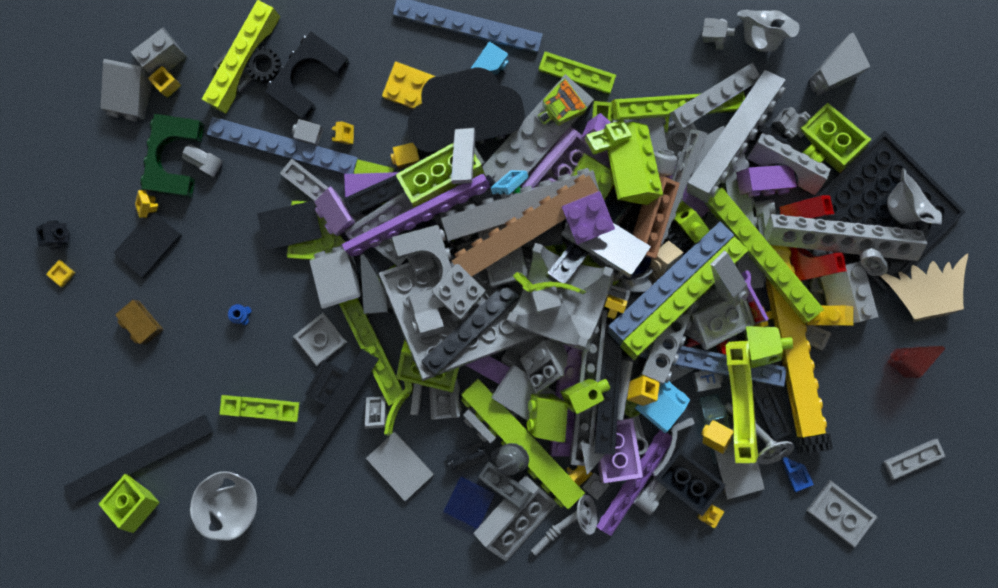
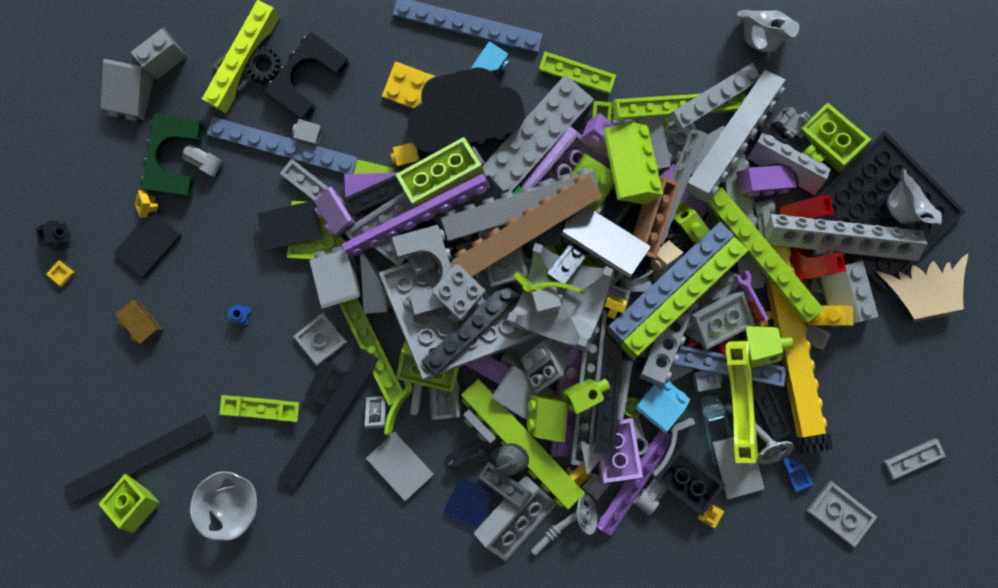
yellow brick [148,66,182,98] -> none
yellow tile [332,121,354,145] -> none
light grey brick [411,308,444,339] -> none
tile [451,128,476,184] -> none
medium azure tile [491,170,528,195] -> none
torso [538,78,587,126] -> none
medium lavender plate [562,191,615,245] -> none
lime slope [585,120,632,155] -> none
yellow brick [627,376,660,406] -> none
light grey head [654,149,677,177] -> none
yellow brick [701,420,734,454] -> none
light grey piece [702,18,735,50] -> none
light grey slope [710,251,749,307] -> none
light grey slope [809,32,871,96] -> none
light grey plate [860,249,888,276] -> none
clear red slope [888,346,946,378] -> none

